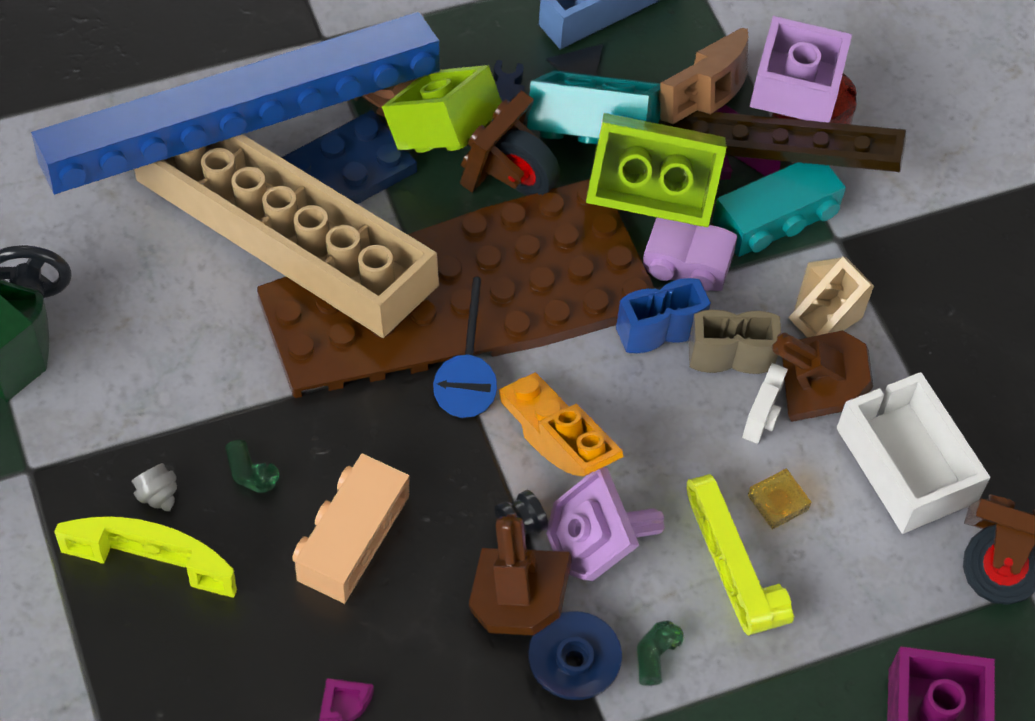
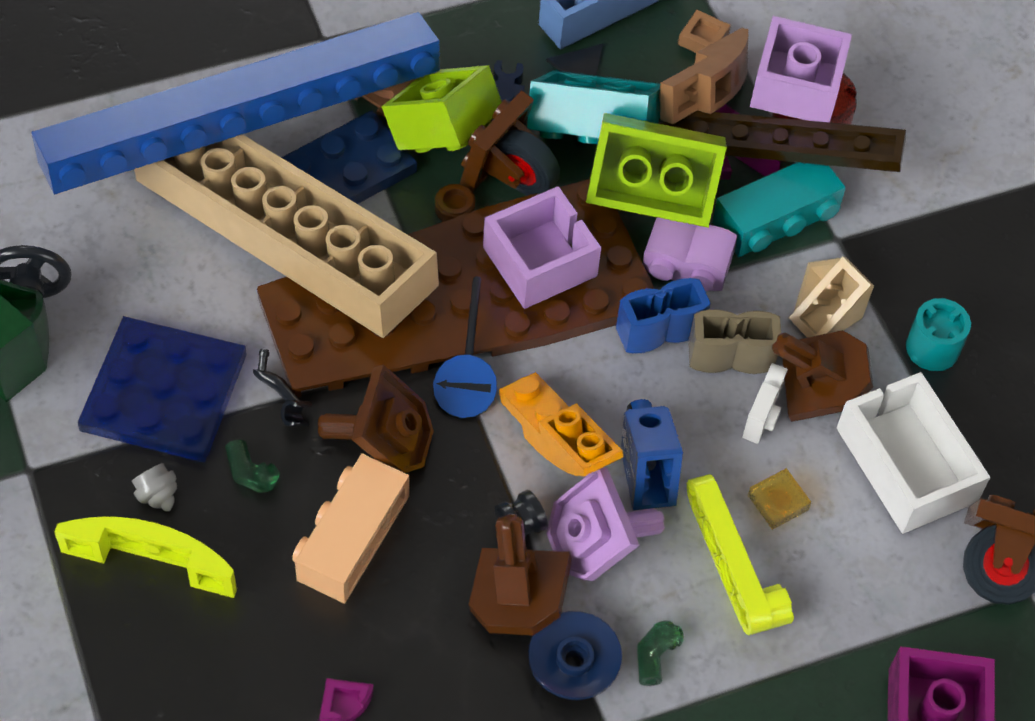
none -> clear blue plate [77,316,247,462]
none -> black piece [253,349,312,427]
none -> reddish brown piece [318,364,434,473]
none -> reddish brown tile [435,184,476,222]
none -> lavender piece [483,186,601,309]
none -> blue torso [621,399,683,511]
none -> medium nougat plate [678,10,731,53]
none -> teal piece [906,298,971,371]

